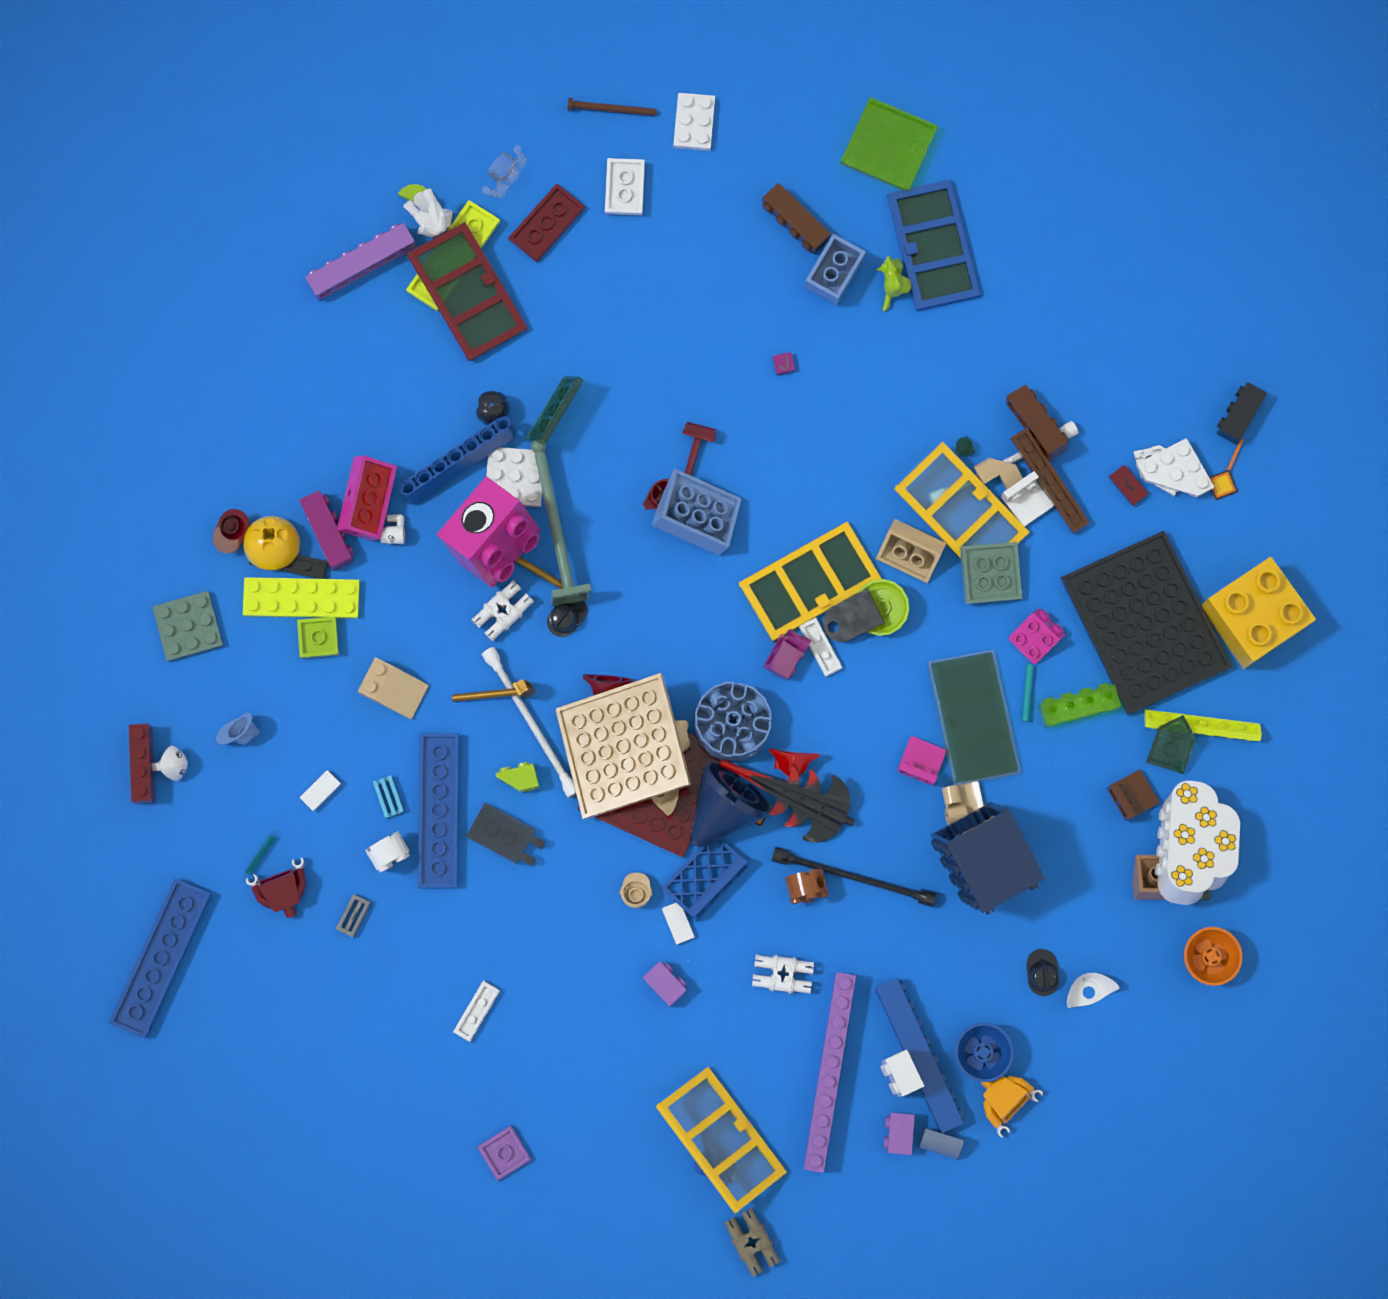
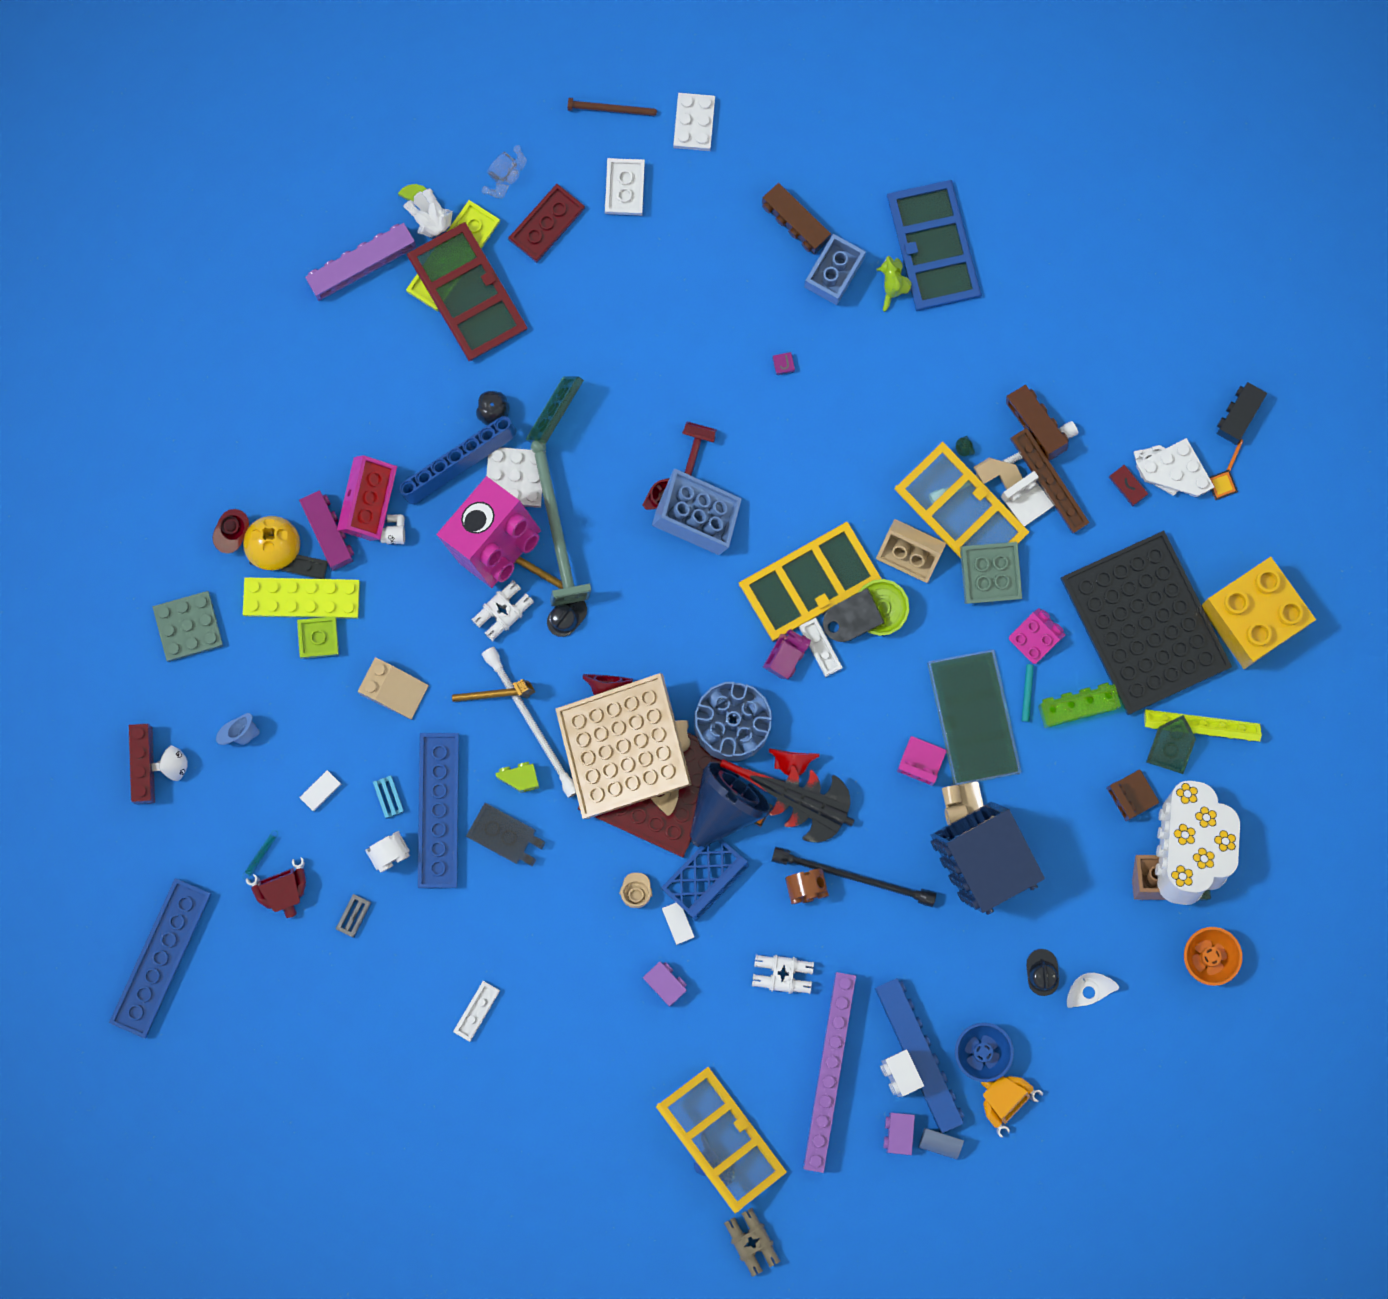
medium lavender tile [477,1126,532,1181] -> none
clear neon green plate [840,97,938,192] -> none

